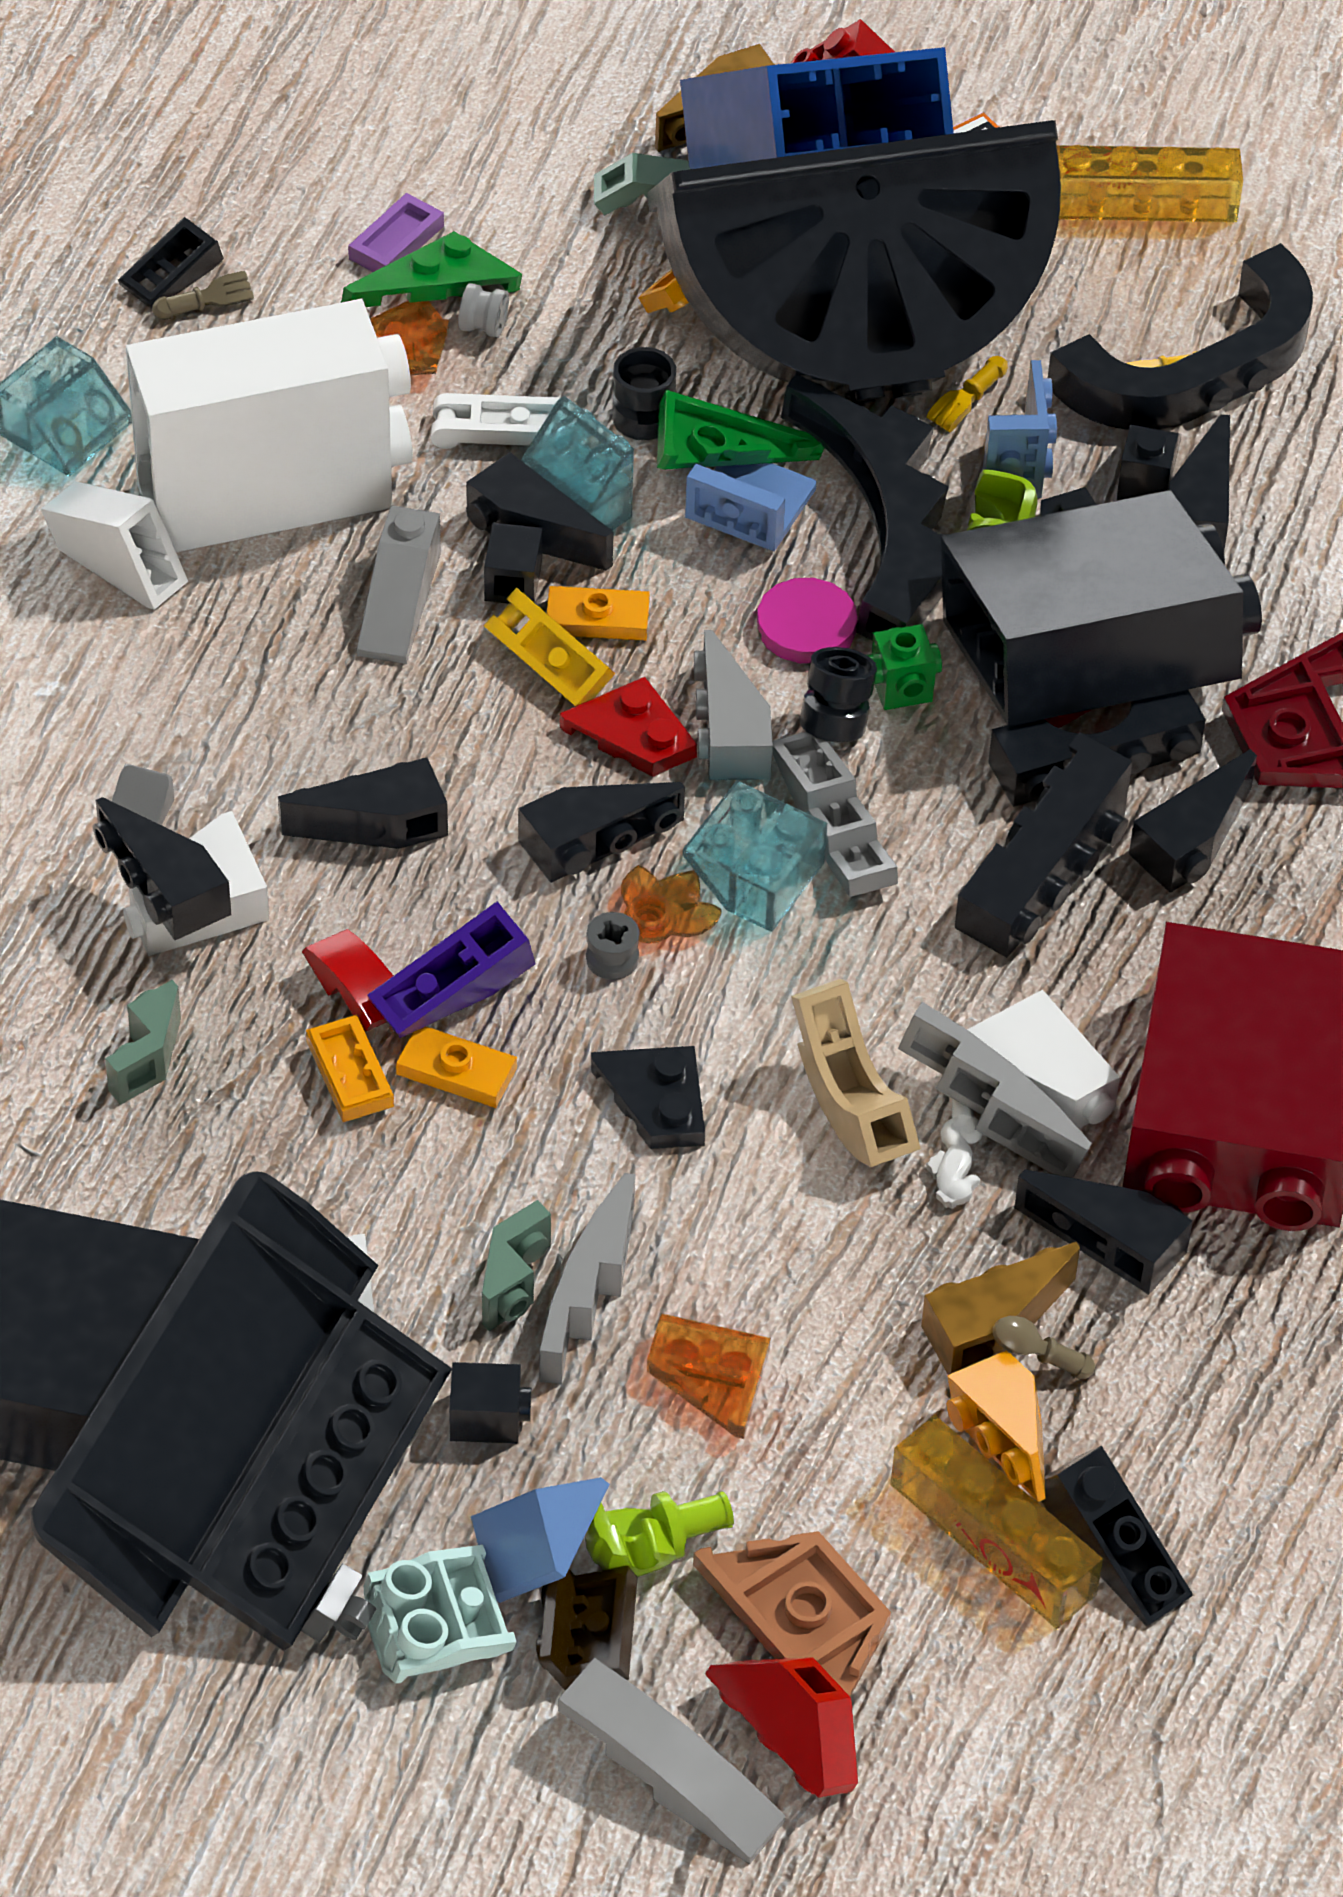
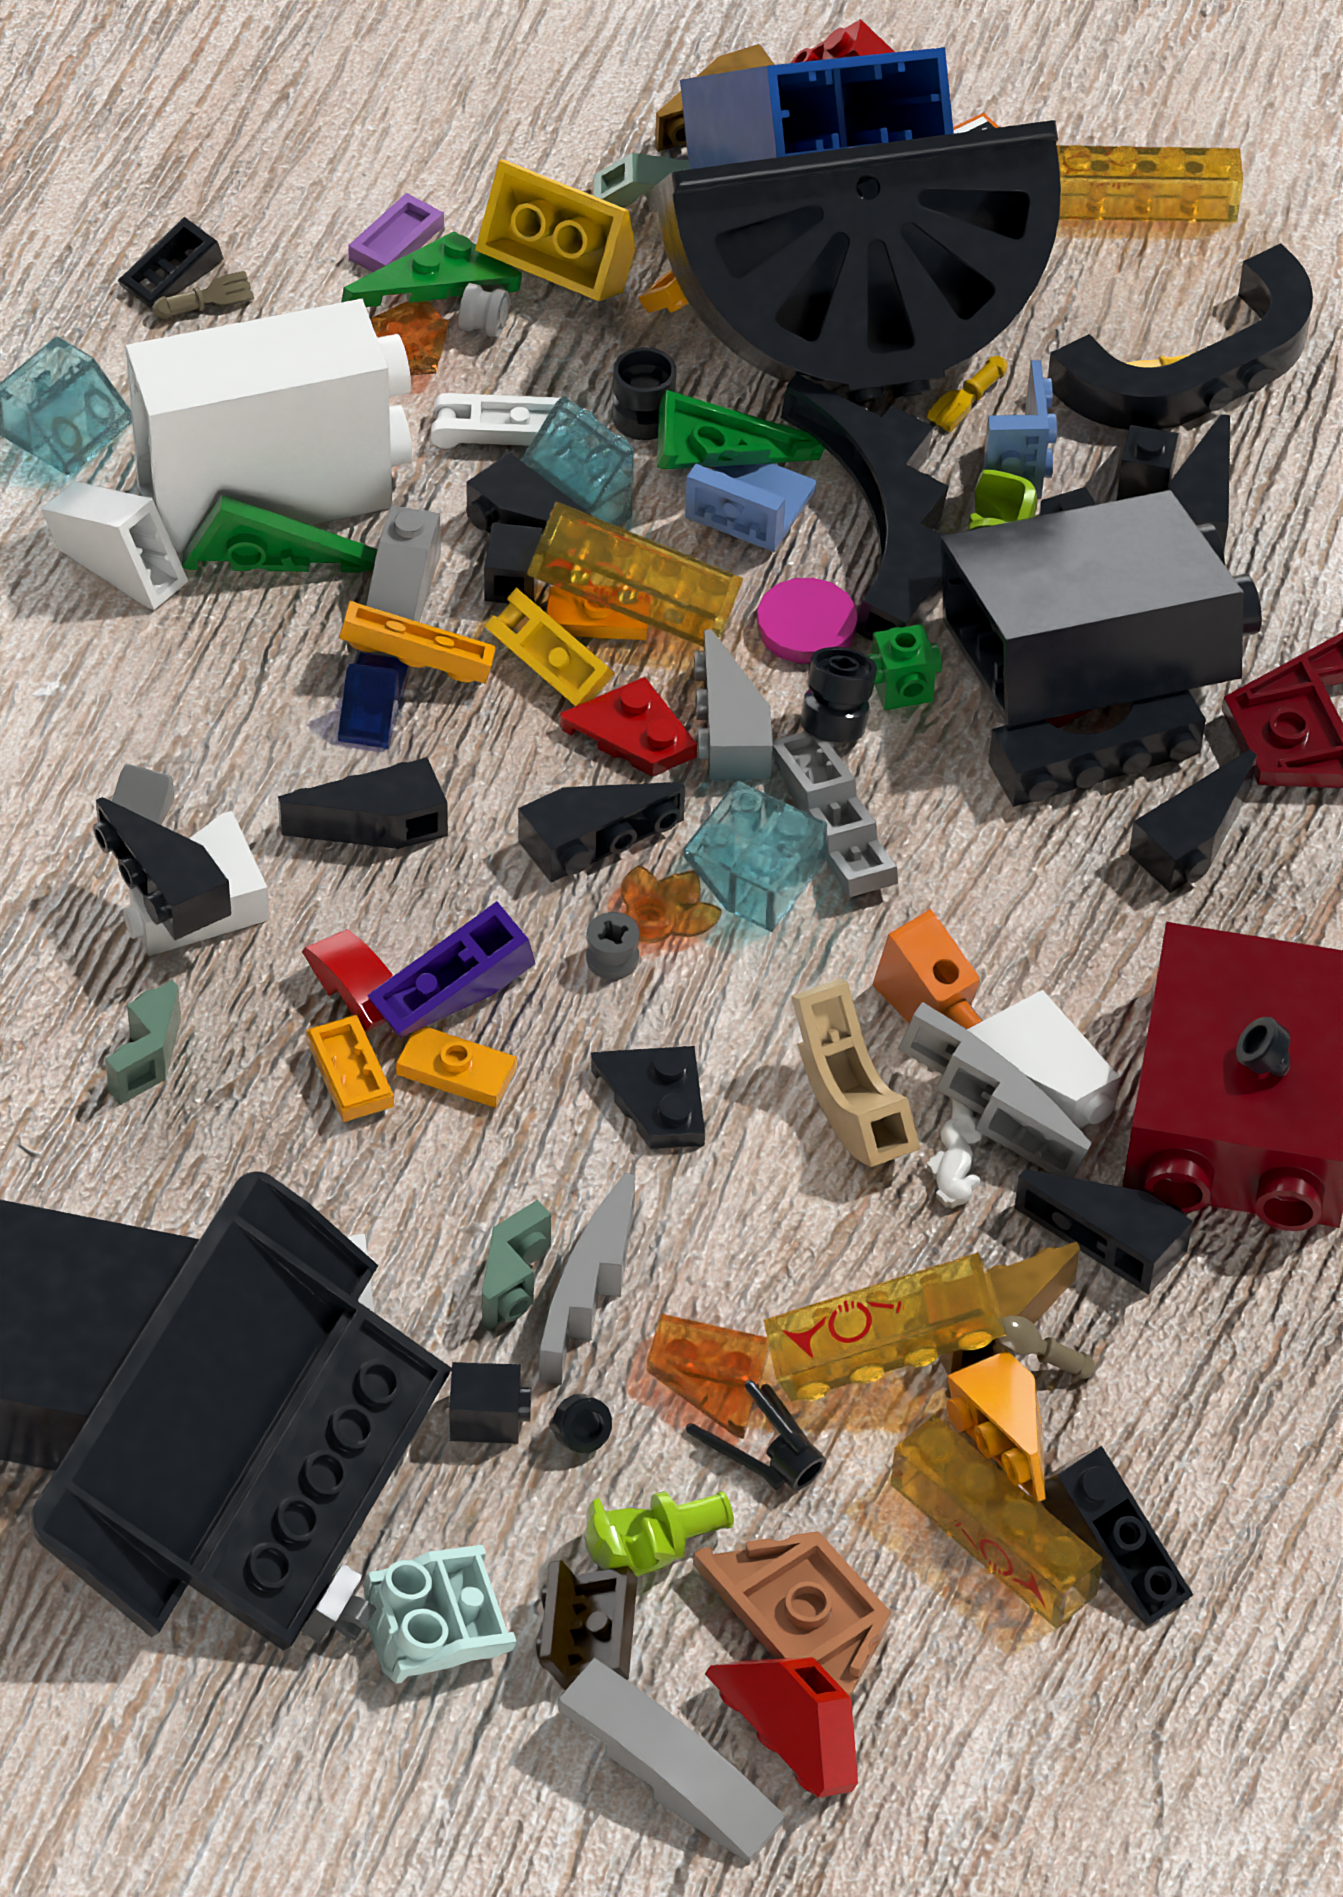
medium blue slope [471,1477,610,1603] -> none
black wedge [955,732,1132,958] -> none
none -> green wing [182,494,378,573]
none -> clear blue slope [338,652,410,749]
none -> light orange plate [339,601,496,684]
none -> yellow slope [475,159,636,302]
none -> clear yellow brick [526,501,744,647]
none -> black tile [549,1394,612,1453]
none -> black plant [685,1380,827,1491]
none -> clear yellow brick [763,1252,1007,1402]
none -> orange torso [872,909,983,1029]
none -> black tile [1236,1017,1291,1077]

